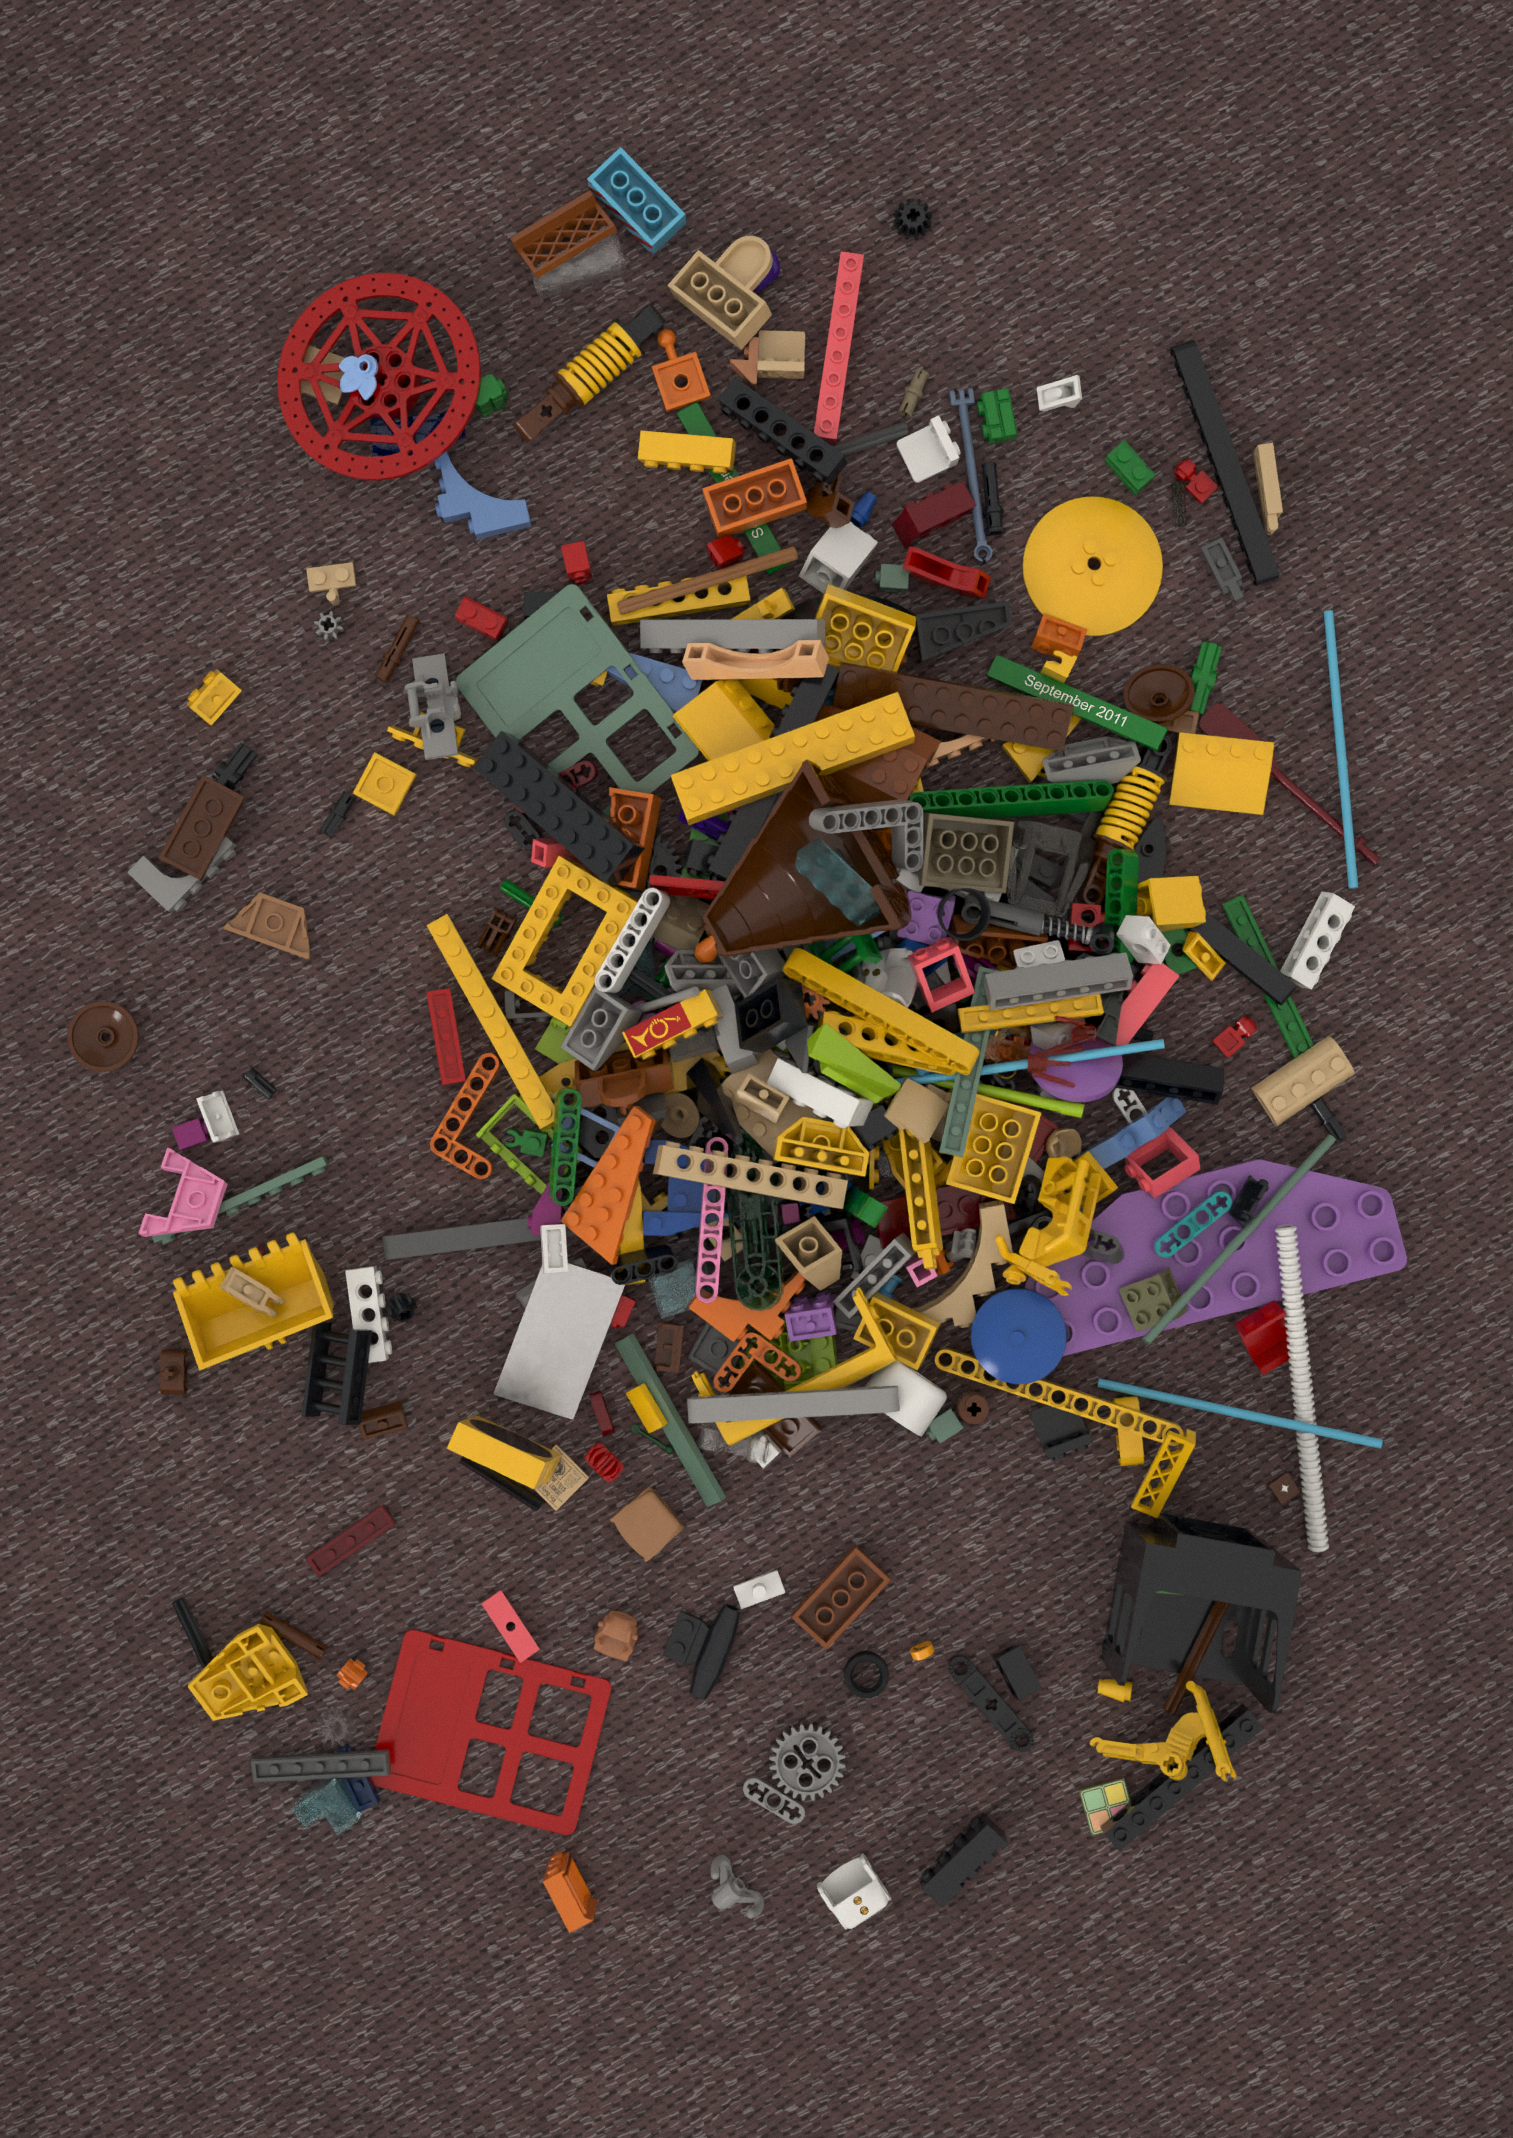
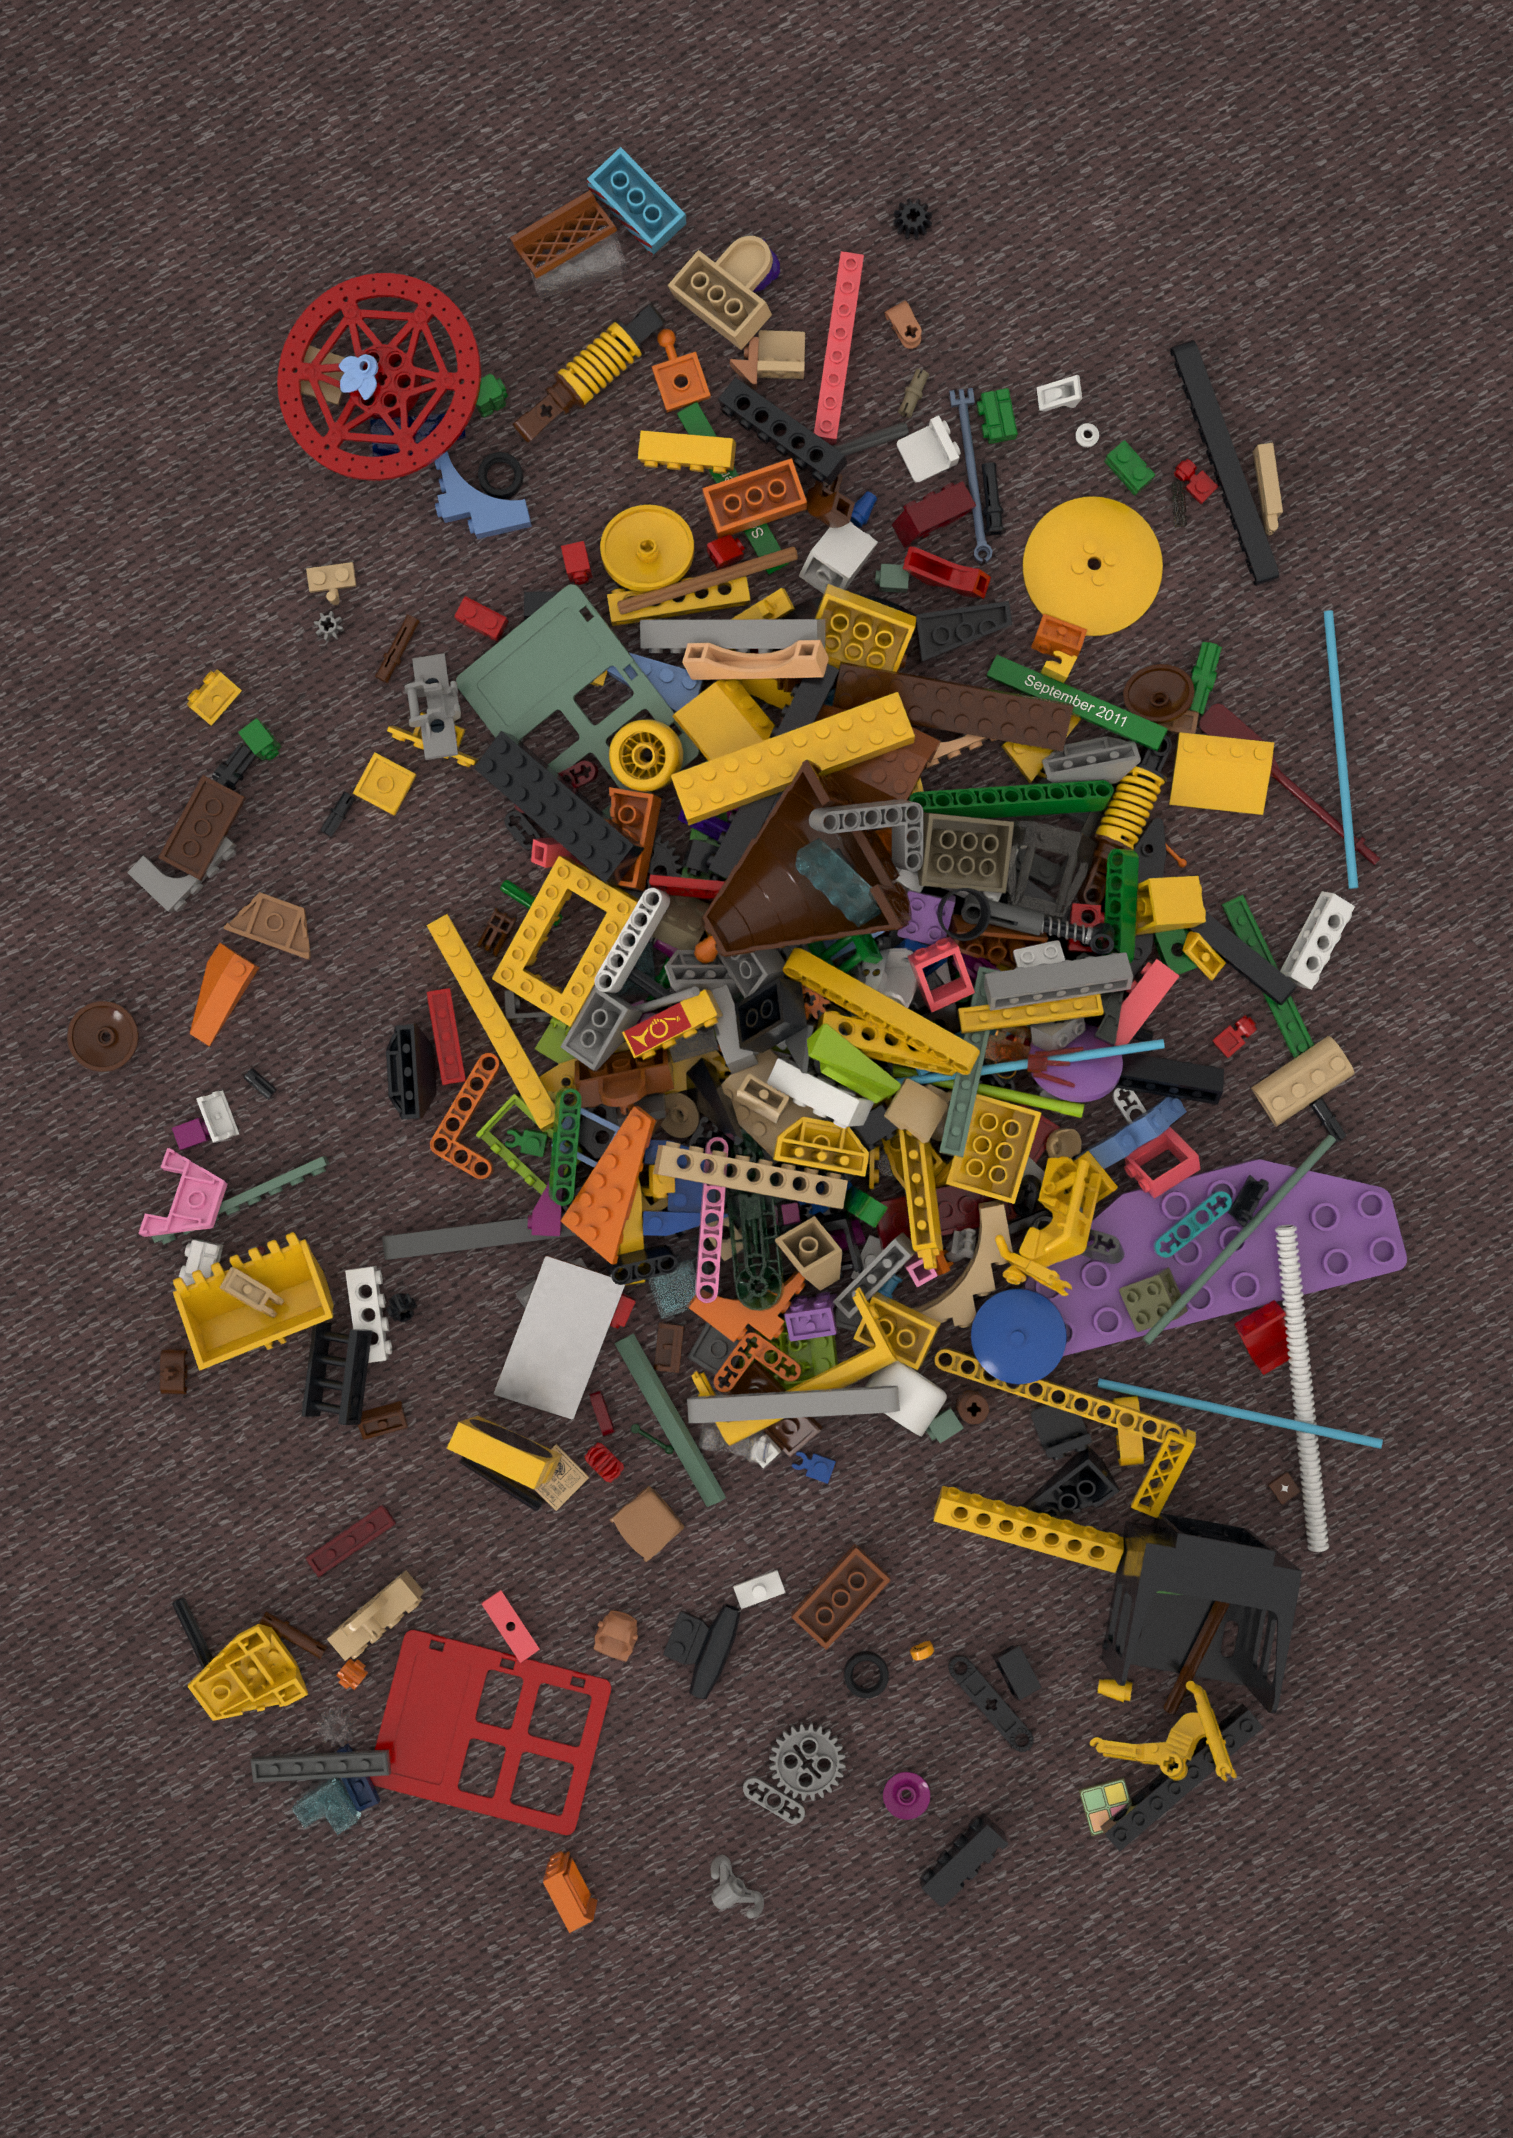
white tile [540,1224,568,1274] -> none
yellow tile [625,1383,668,1433] -> none
white piece [817,1853,891,1930] -> none
clear red plant [1045,1015,1097,1054] -> none
white brick [1116,915,1171,964] -> none
dark grey hinge [1200,537,1244,604] -> none
none -> white brick [179,1239,223,1286]
none -> orange wedge [190,943,260,1046]
none -> green brick [238,718,282,761]
none -> tan brick [327,1570,424,1661]
none -> black wedge [386,1024,437,1120]
none -> black tyre [478,452,523,500]
none -> yellow dish [600,505,694,592]
none -> yellow wheel [609,719,683,792]
none -> yellow bracket [641,1164,675,1198]
none -> blue plate [792,1451,836,1484]
none -> magenta dish [883,1772,930,1820]
none -> nougat piece [884,300,922,349]
none -> yellow brick [933,1486,1124,1573]
none -> black wedge [1021,1446,1120,1528]
none -> white plate [1075,423,1099,447]
none -> orange hinge [1165,843,1187,868]

